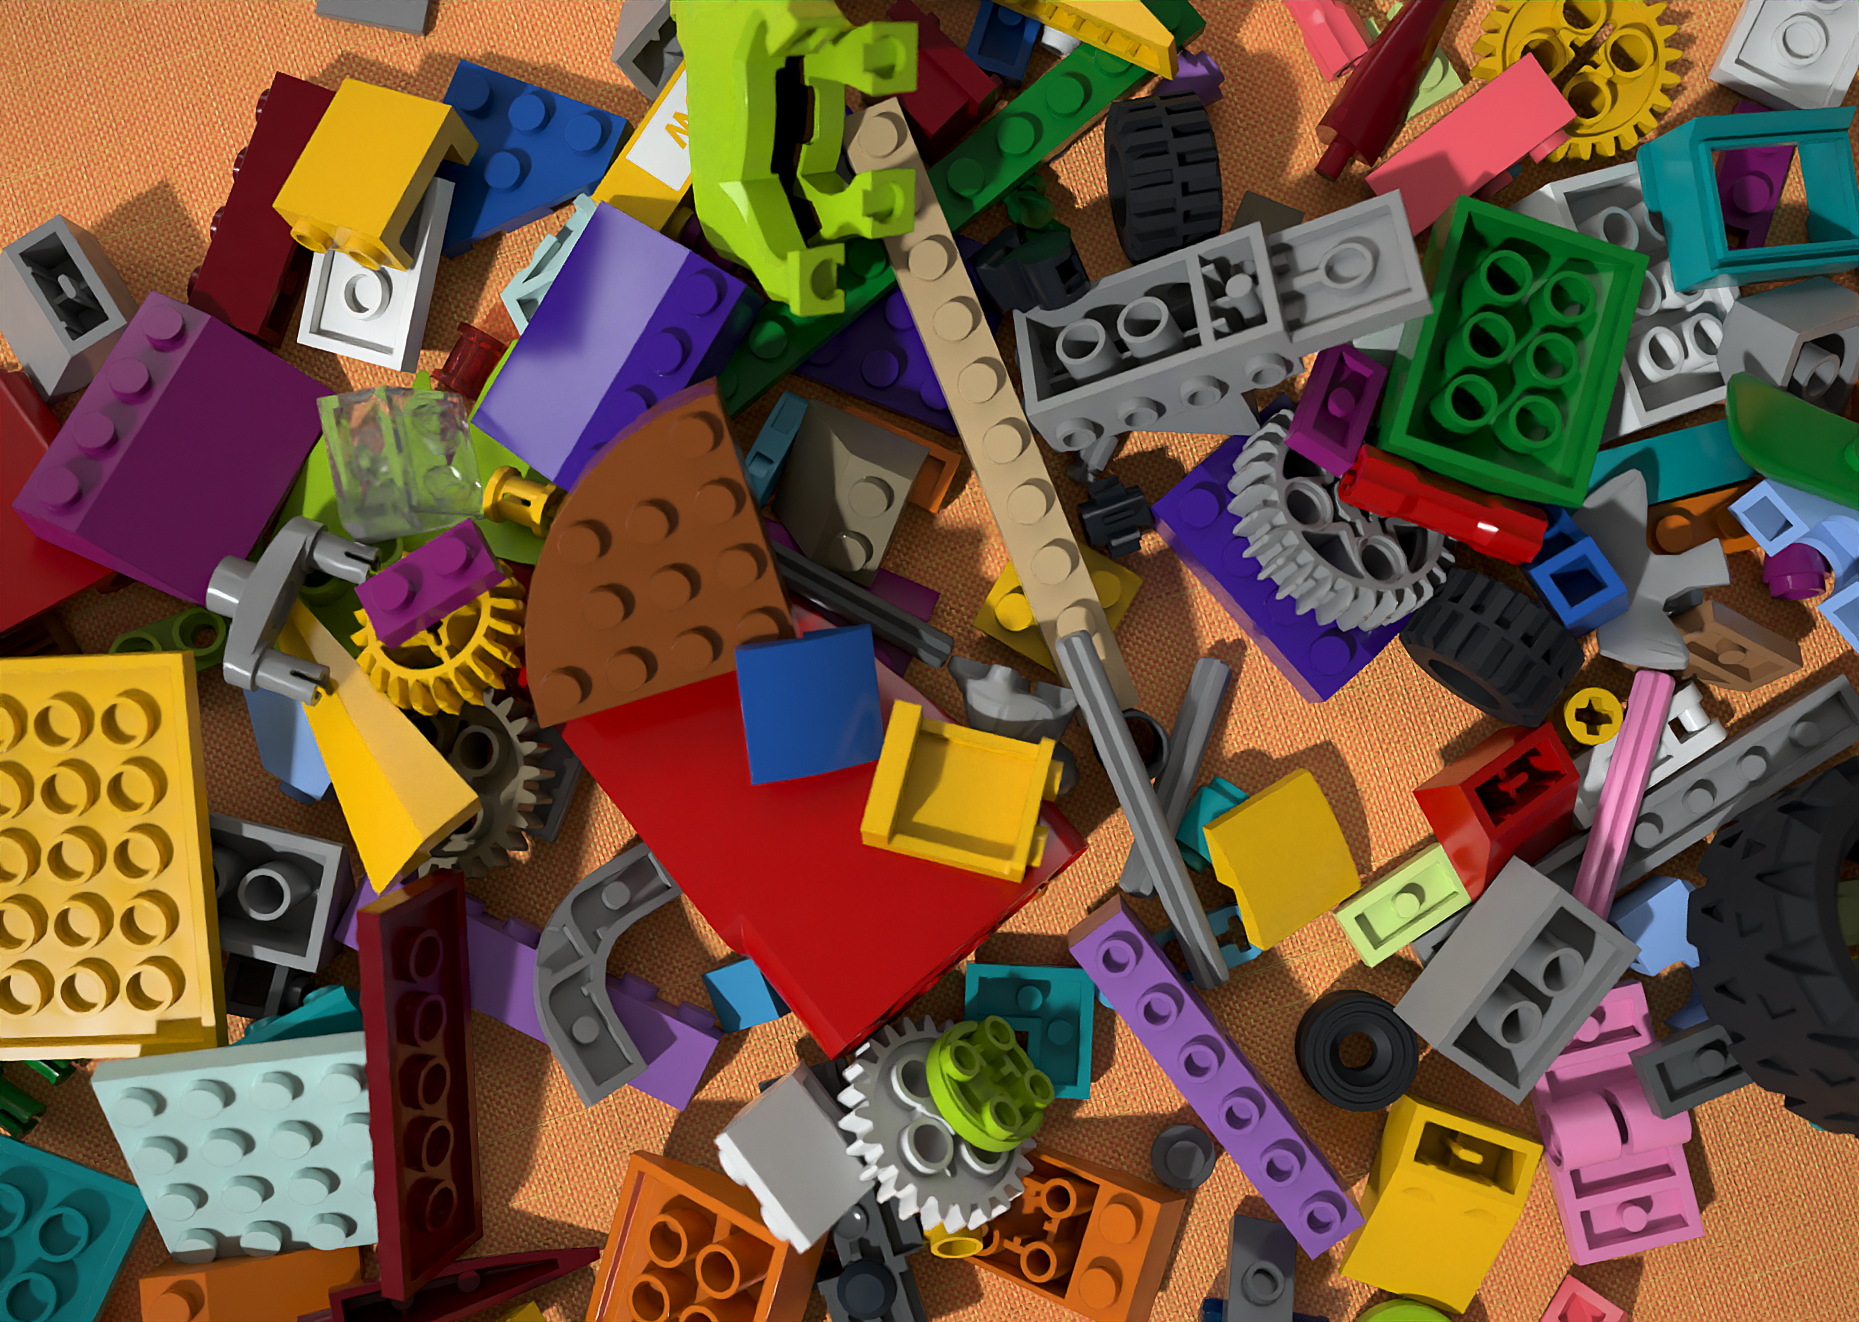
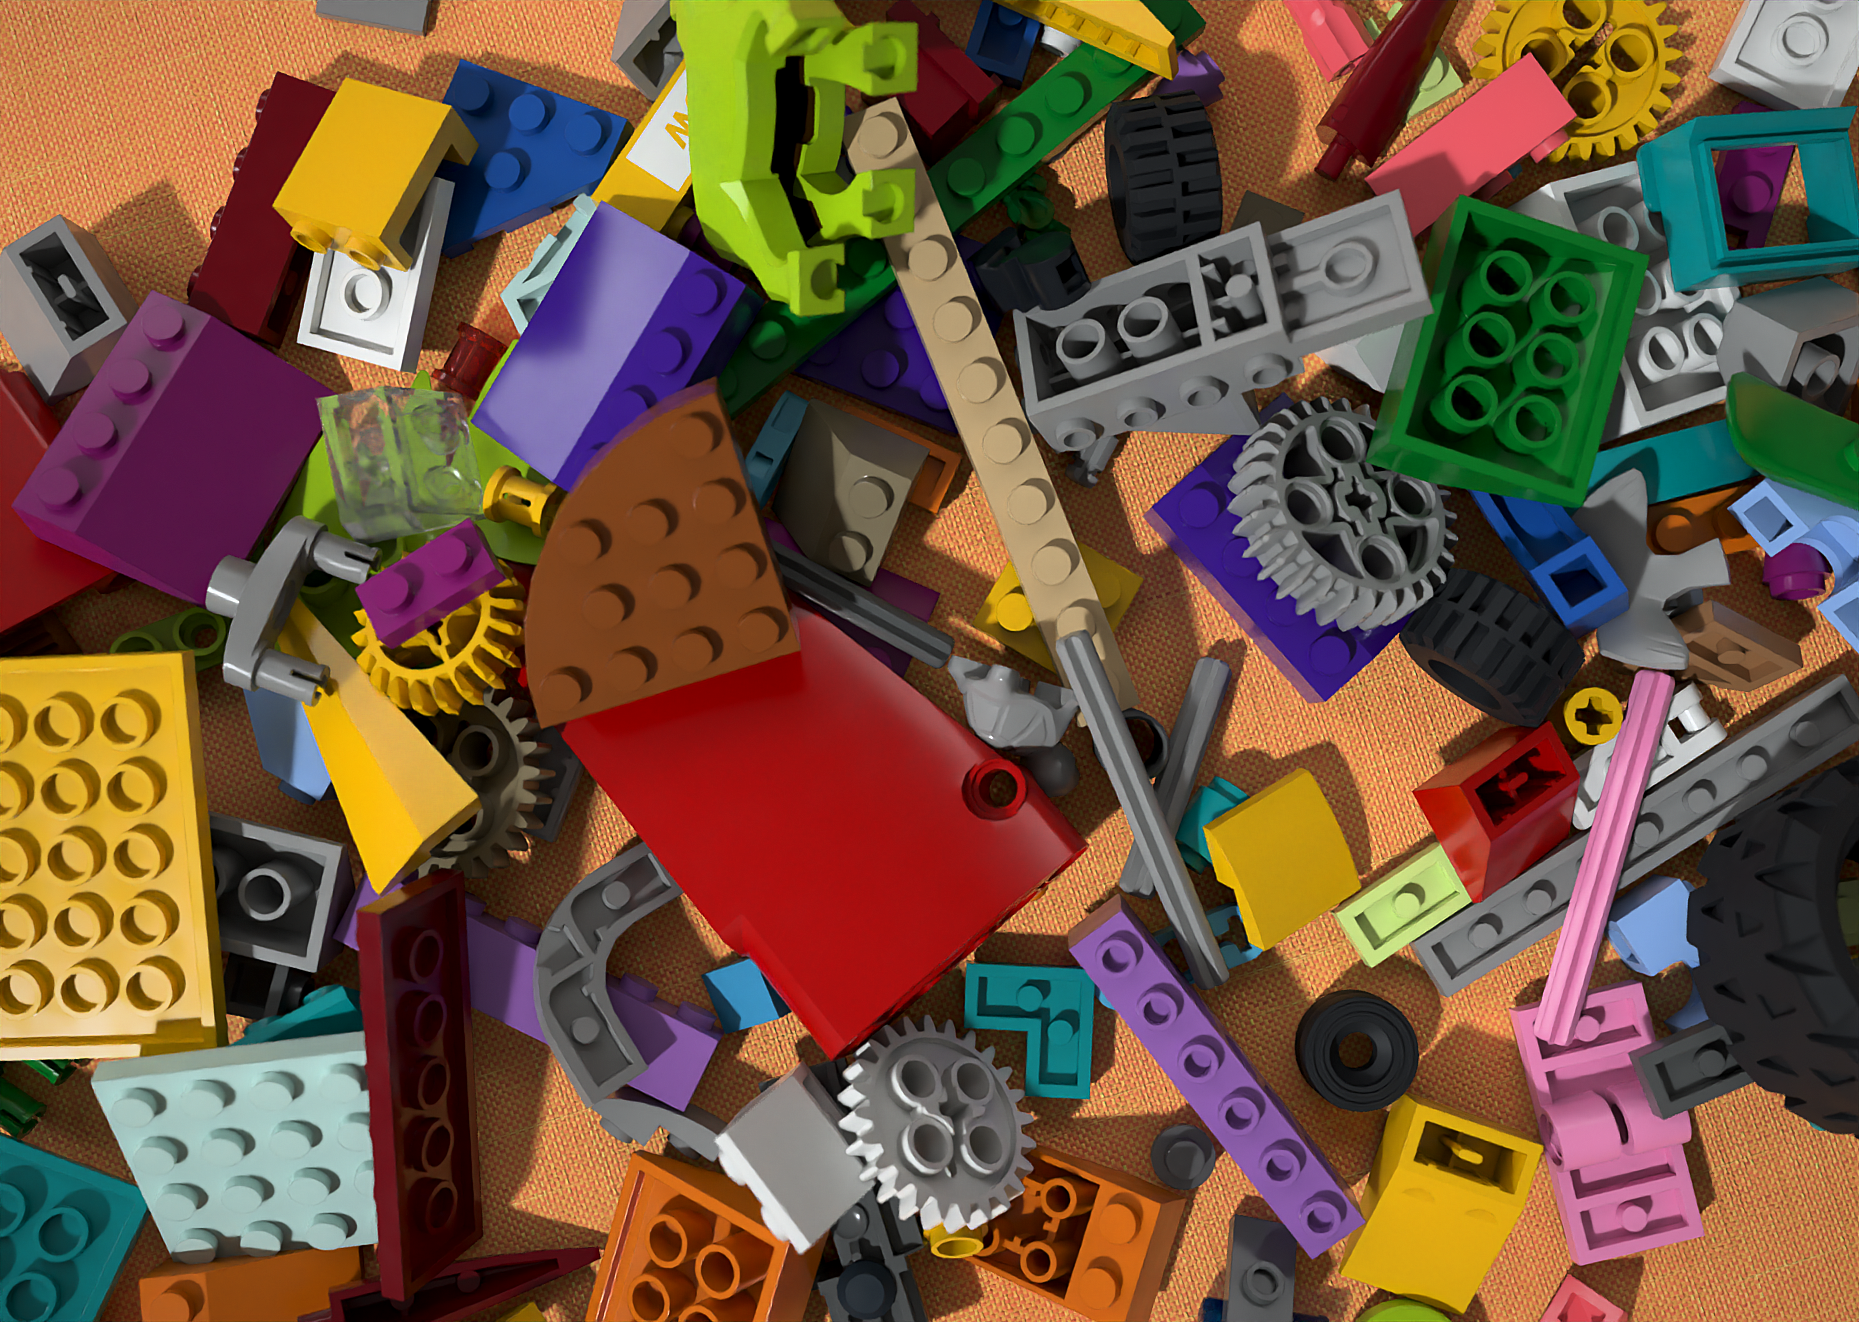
blue slope [735,624,884,785] -> none
yellow panel [861,700,1064,883] -> none
lime tile [926,1015,1055,1152] -> none
black gear [1076,475,1153,560] -> none
magenta plate [1284,342,1388,478] -> none
red axle [1338,444,1549,567] -> none
light grey slope [1393,855,1642,1105] -> none
none -> light grey slope [591,1086,728,1163]

